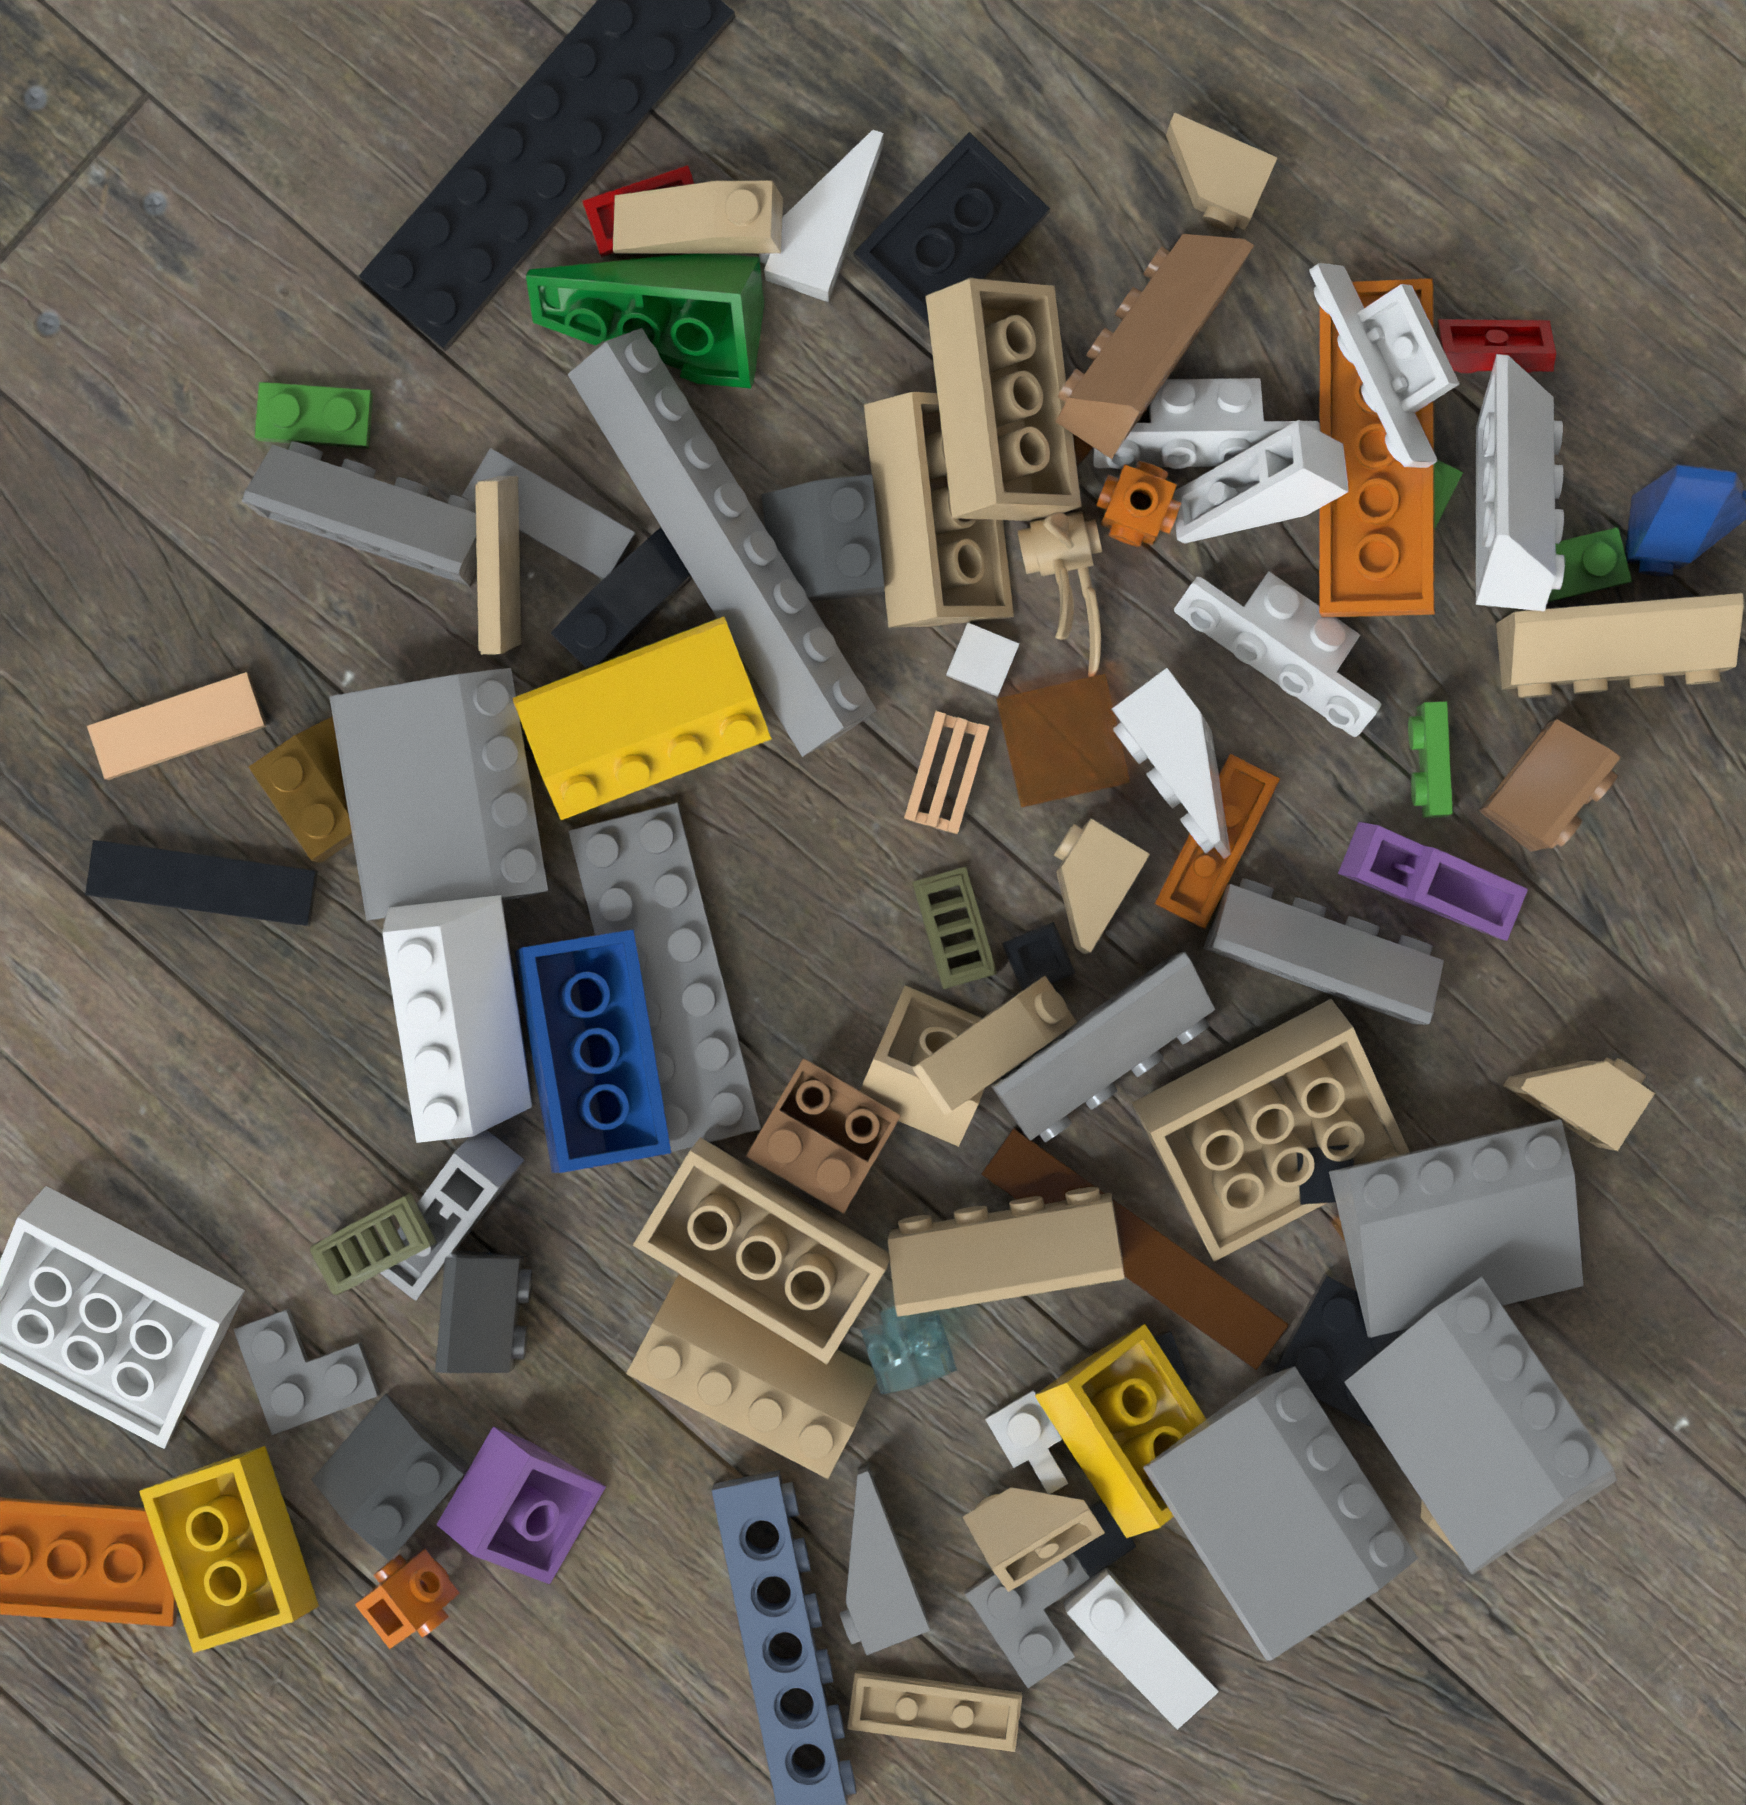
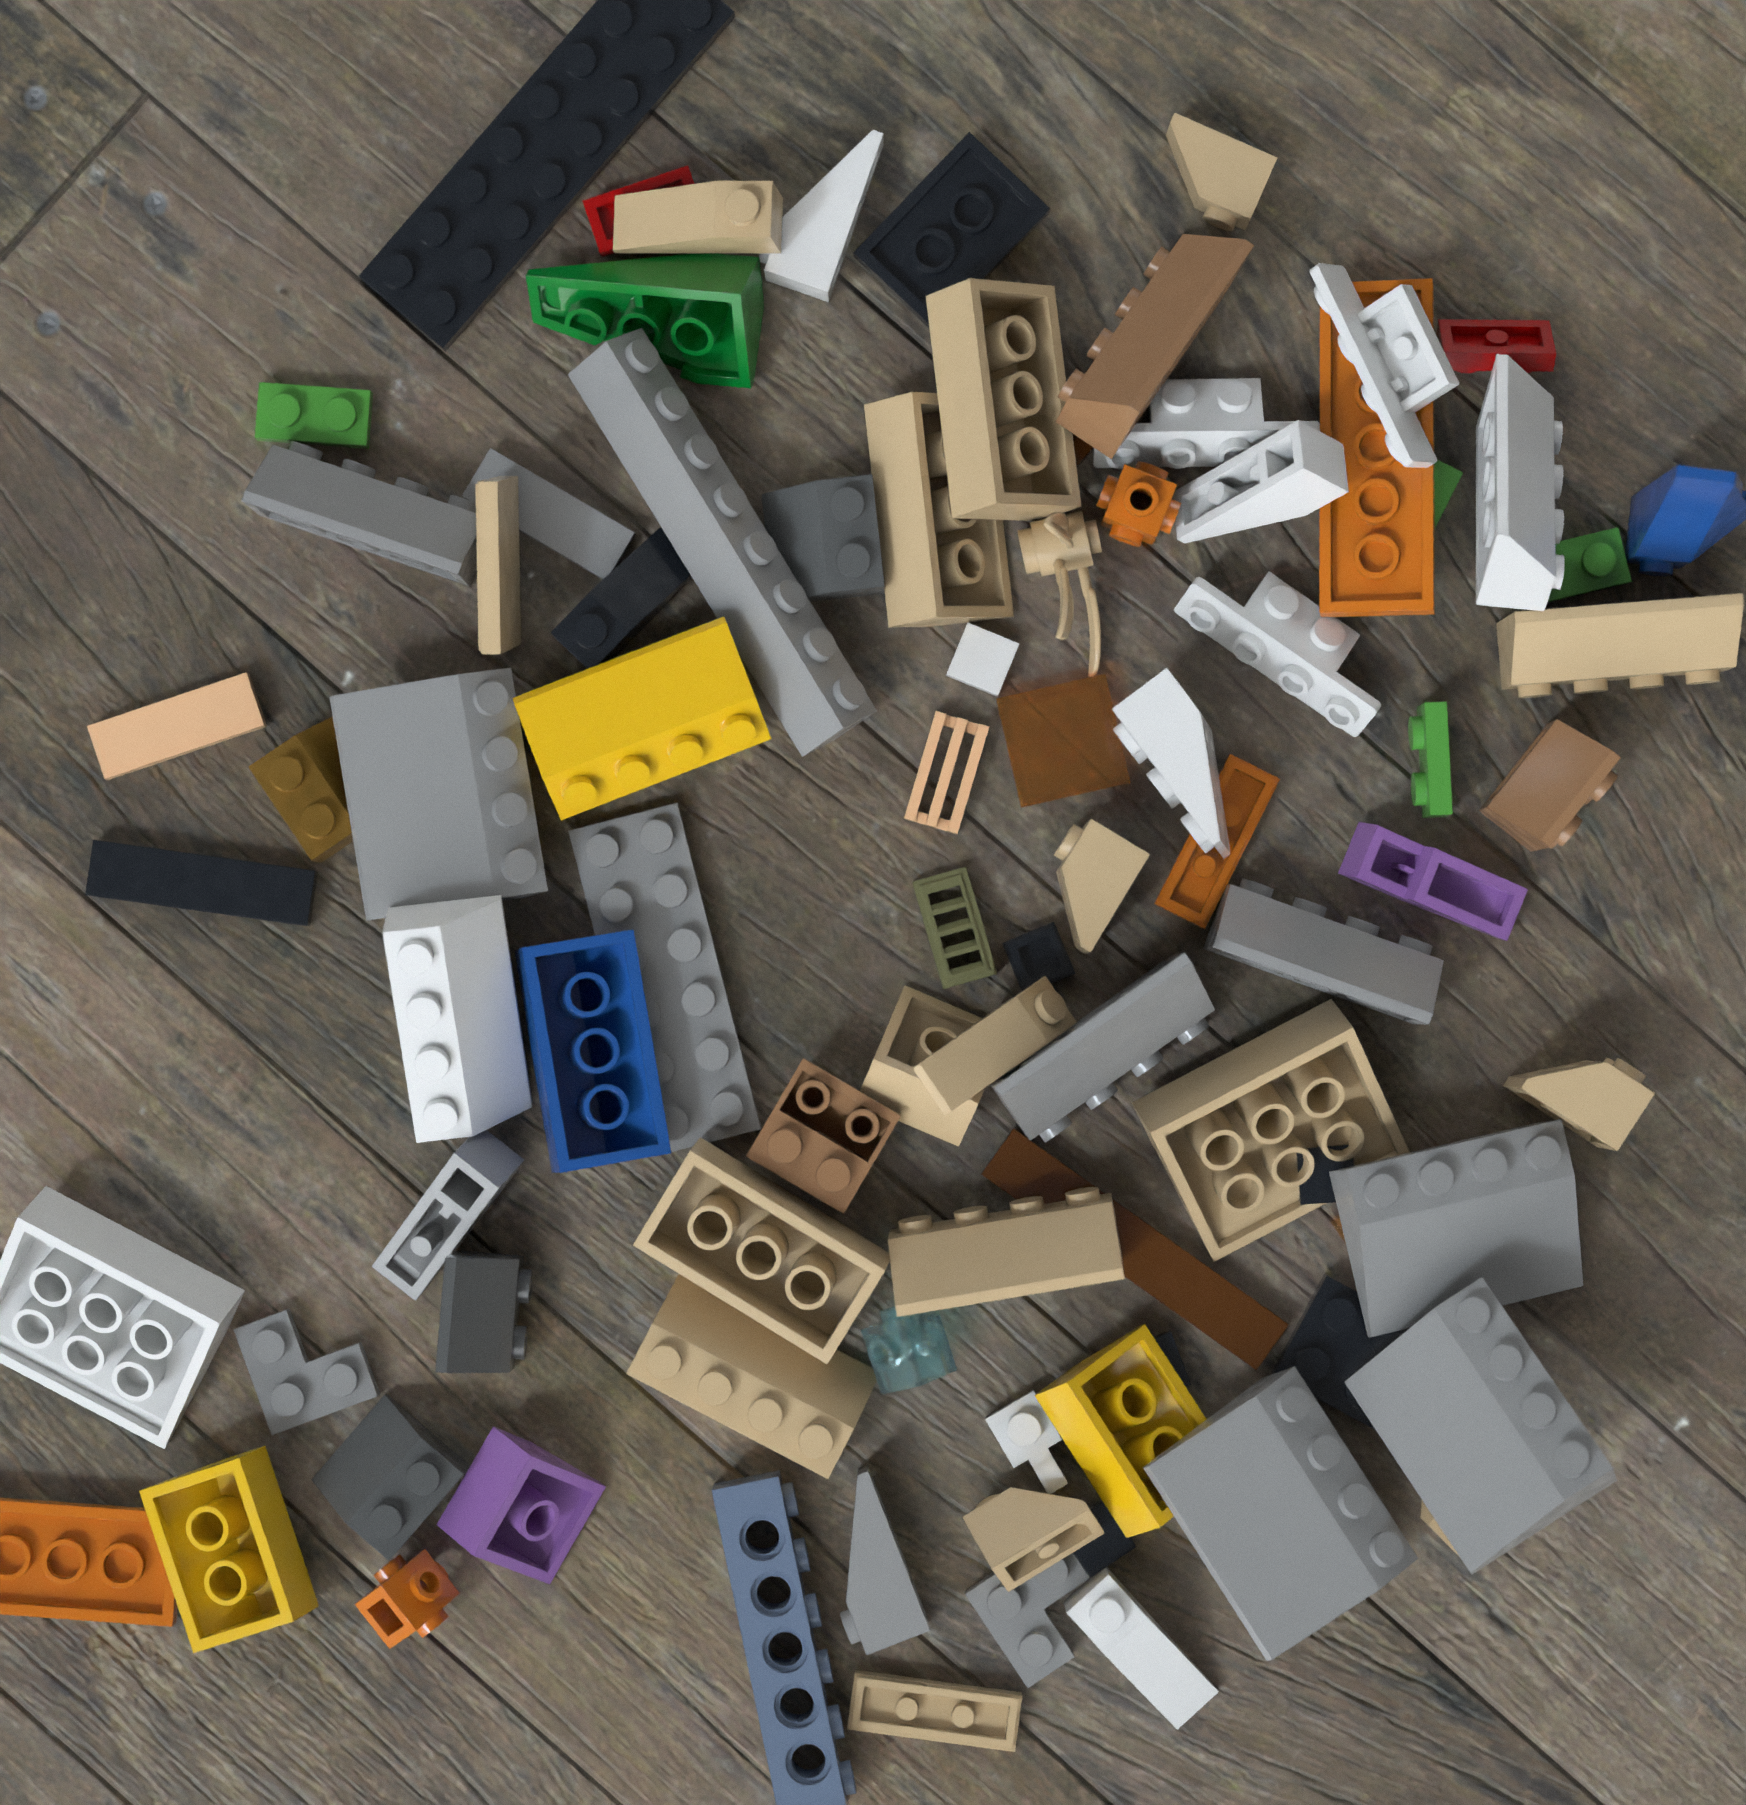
olive slope [310,1193,437,1295] -> none

